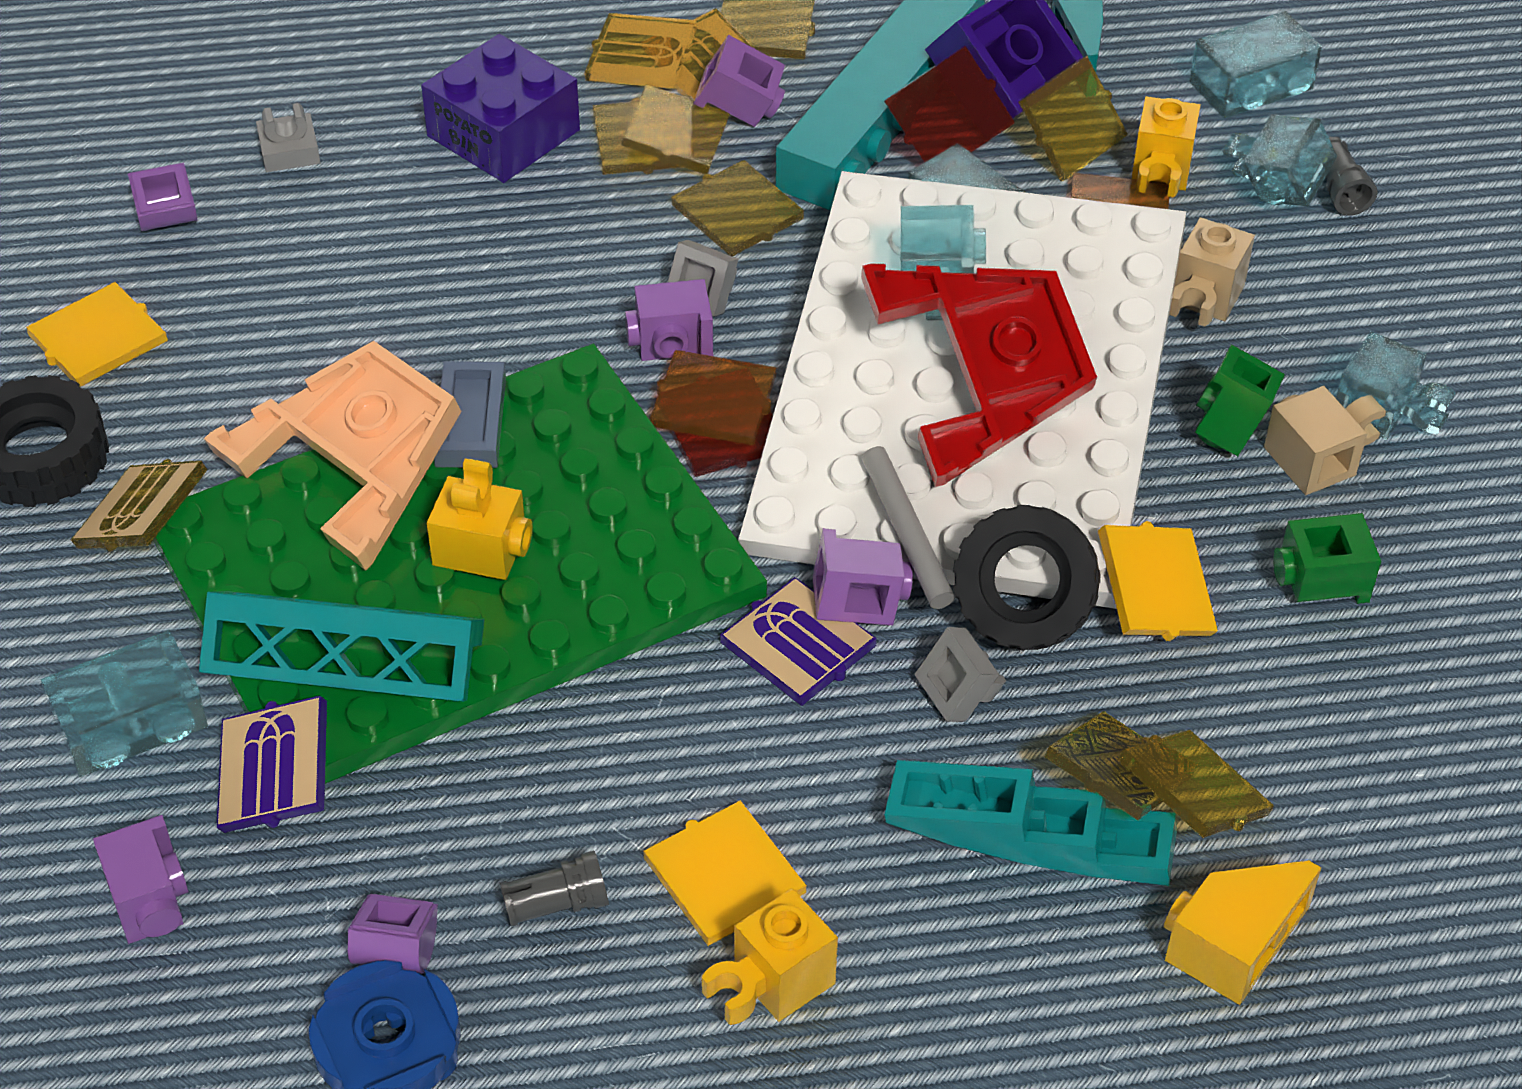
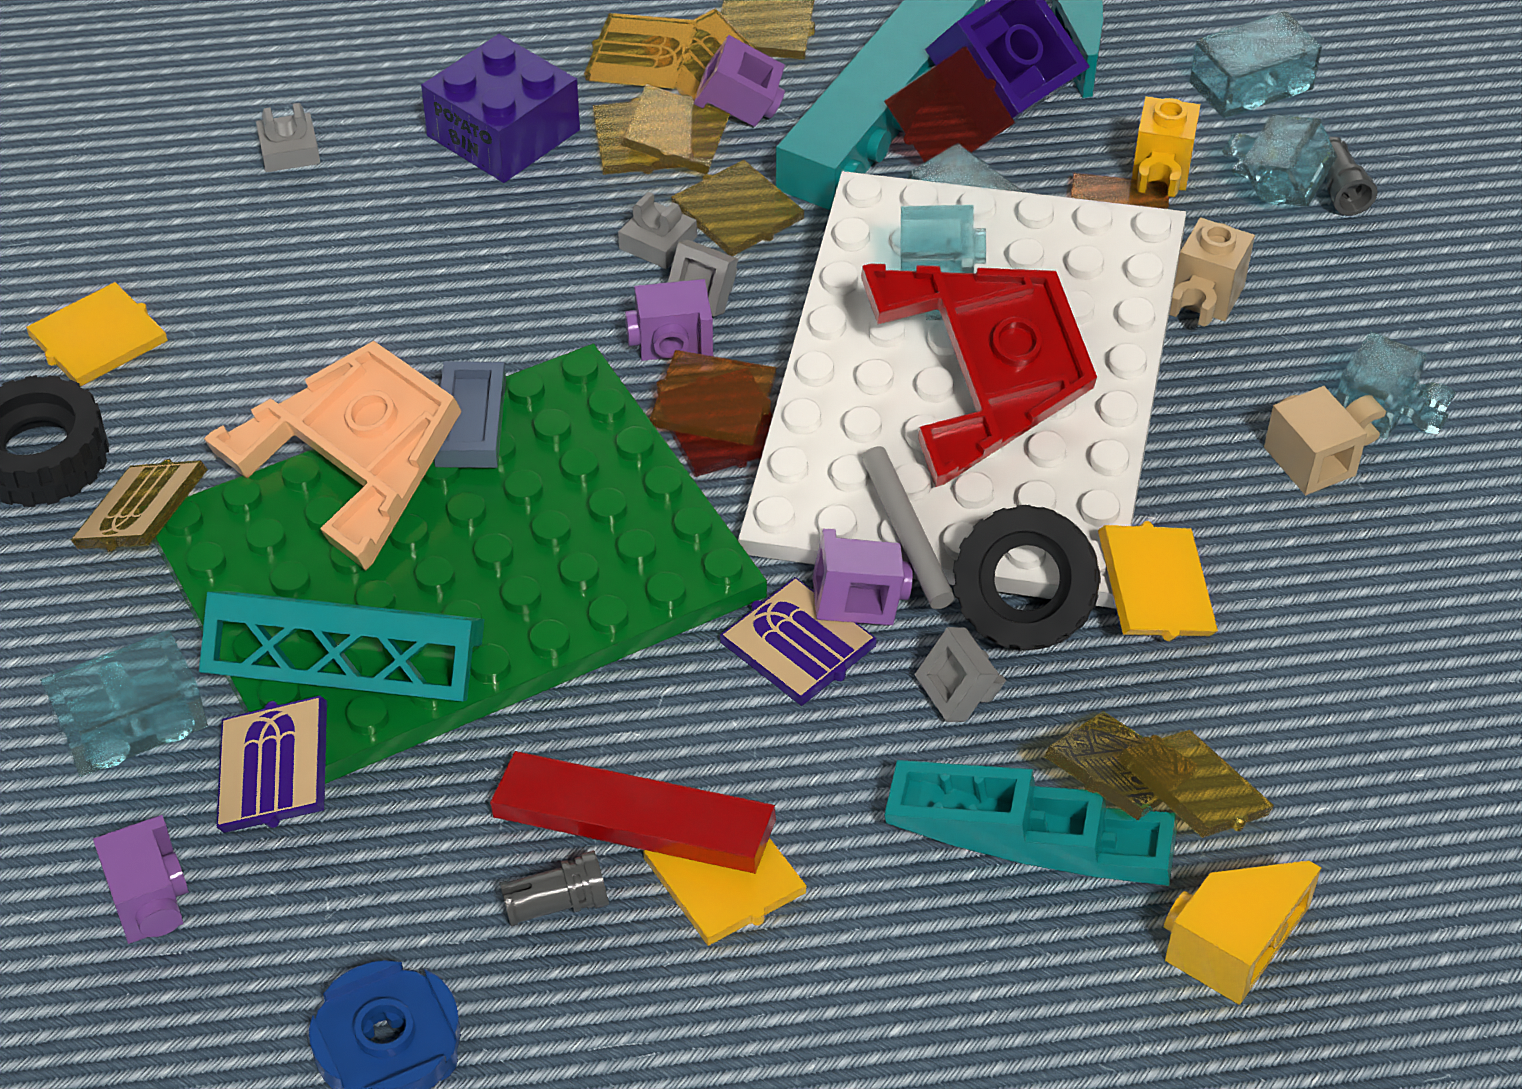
medium lavender brick [128,162,198,232] -> none
medium lavender brick [348,894,438,974] -> none
yellow brick [427,458,533,580] -> none
yellow brick [701,888,838,1025] -> none
clear yellow piece [1018,56,1128,181] -> none
green brick [1195,344,1285,457] -> none
green brick [1273,513,1381,604] -> none
none -> red tile [490,751,776,874]
none -> light grey tile [618,192,697,269]

